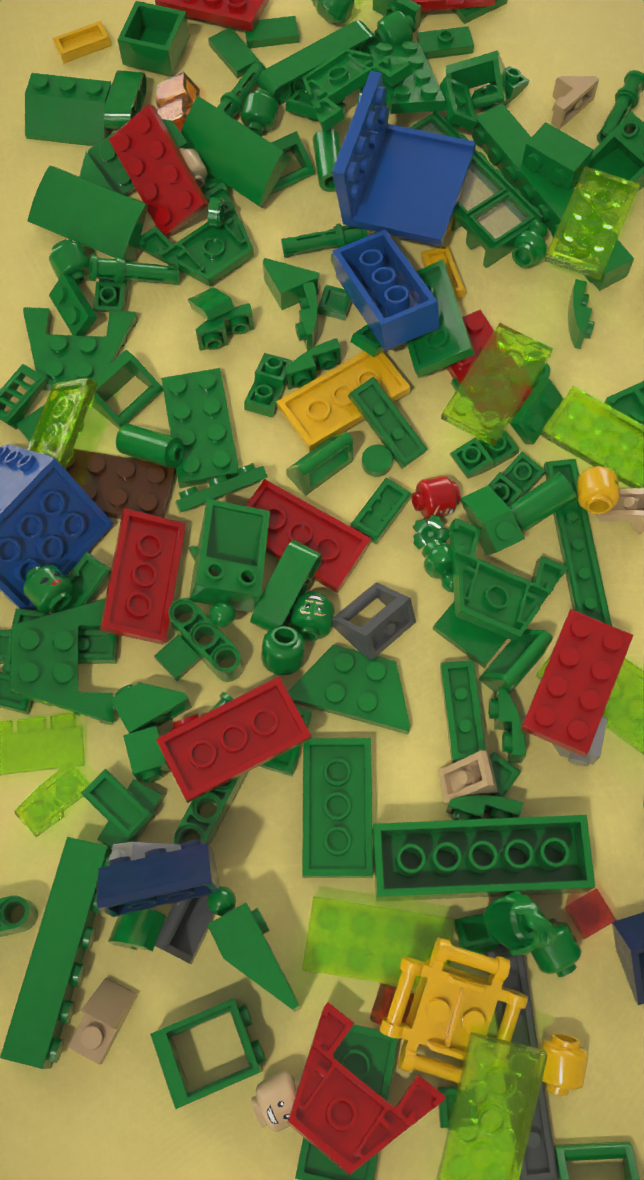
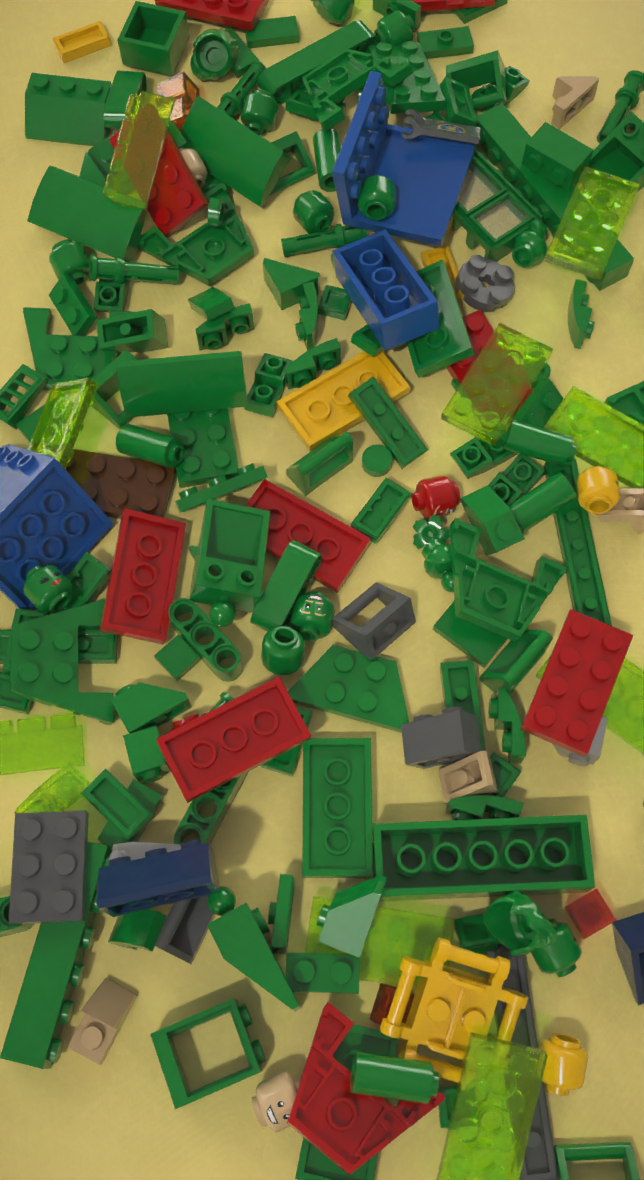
none -> dark grey plate [9,811,89,924]
none -> green slope [96,309,168,353]
none -> clear neon green windscreen [102,91,175,210]
none -> green slope [115,351,248,418]
none -> green hair [190,28,239,81]
none -> green plate [268,874,295,955]
none -> green plate [285,953,359,994]
none -> green head [293,190,335,234]
none -> slope [316,875,387,958]
none -> green brick [350,1051,439,1104]
none -> green head [357,175,396,221]
none -> dark grey flag [401,109,480,144]
none -> dark grey brick [401,707,481,769]
none -> dark grey plate [455,255,514,312]
none -> green brick [503,419,577,466]

